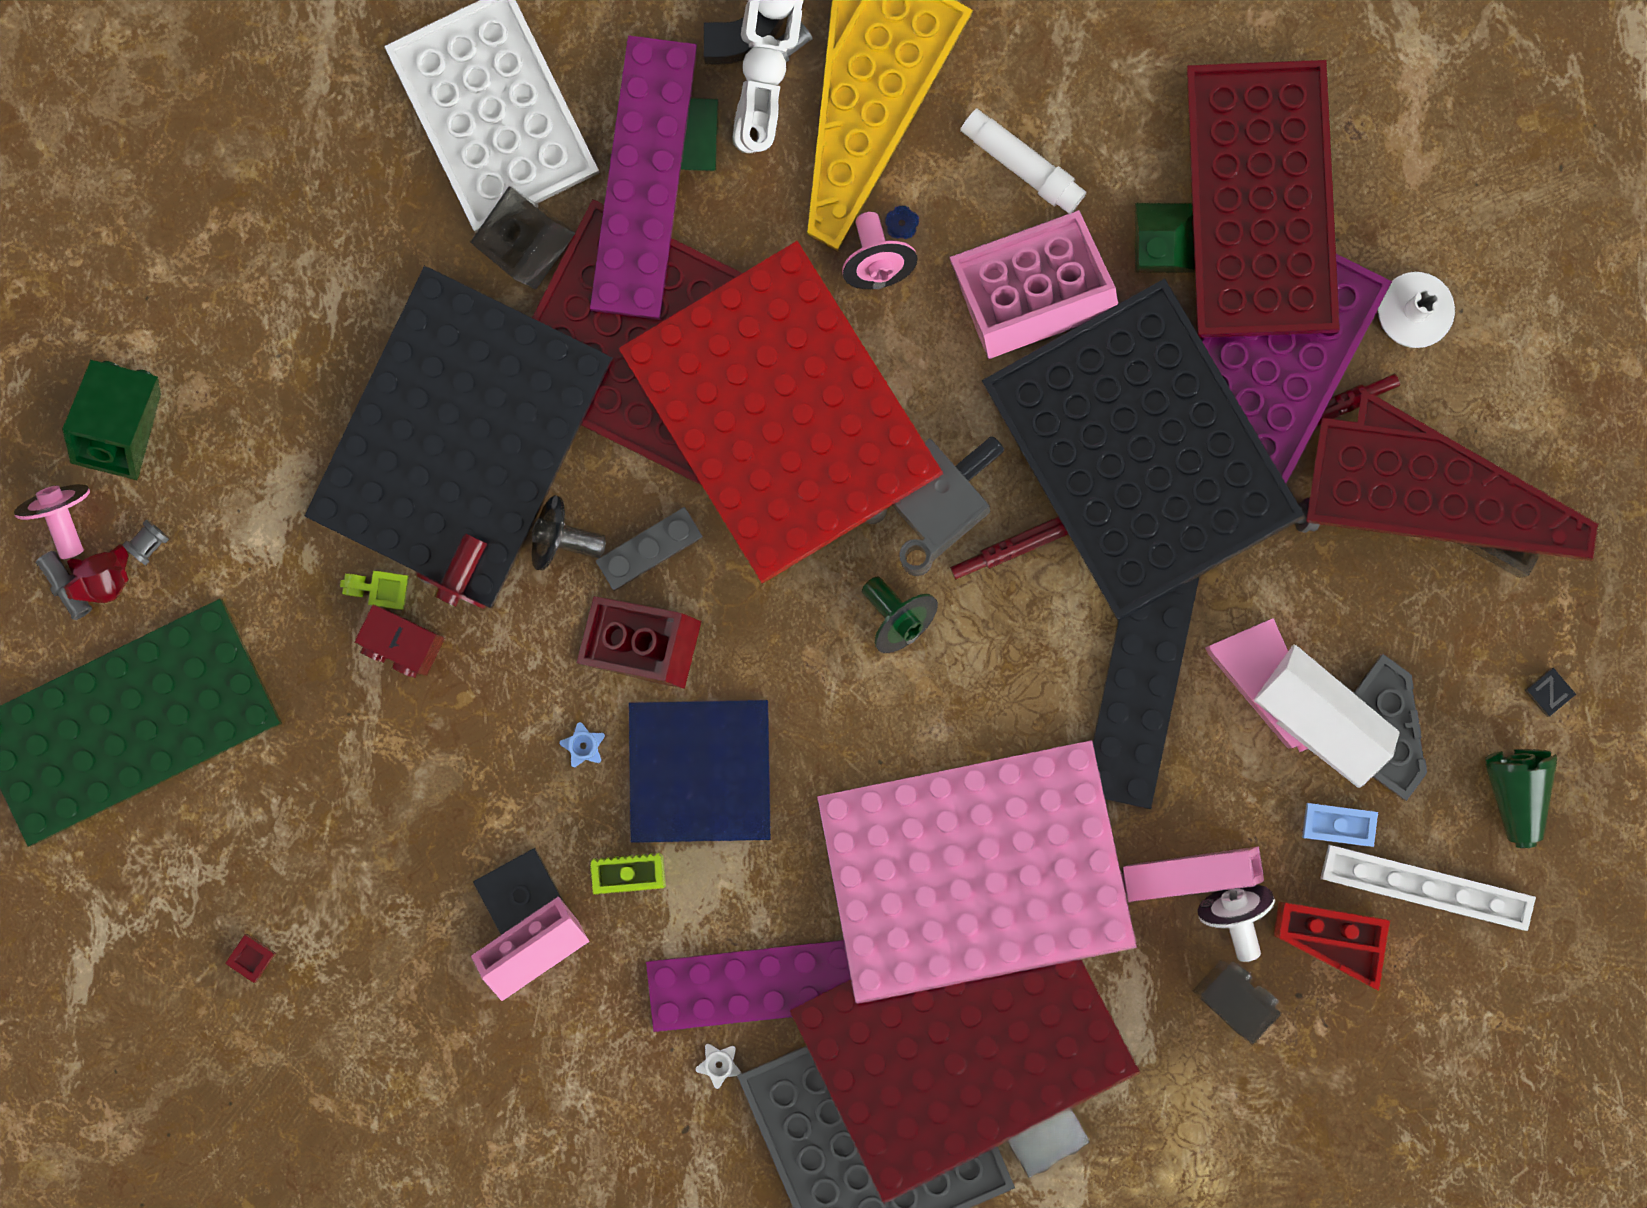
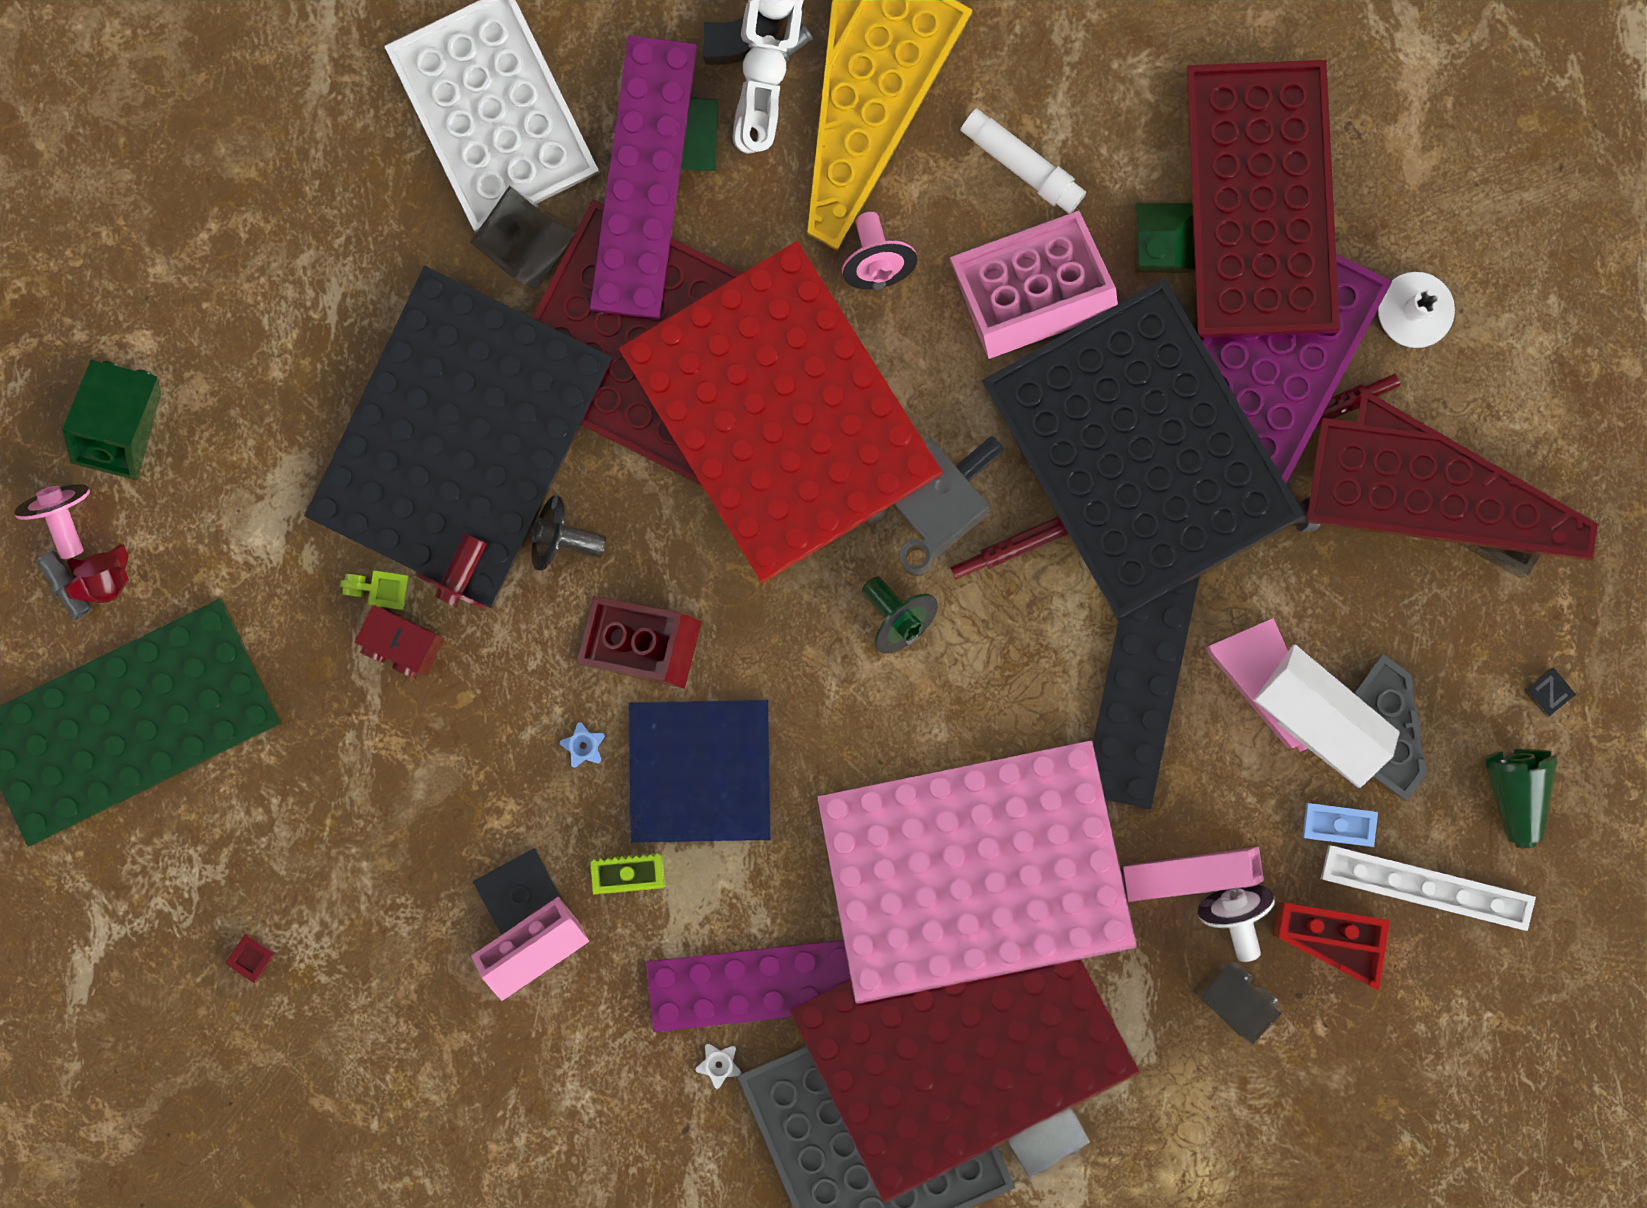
dark grey bush [122,519,169,565] -> none
dark grey plate [596,507,703,591] -> none
clear blue plate [885,205,919,239] -> none

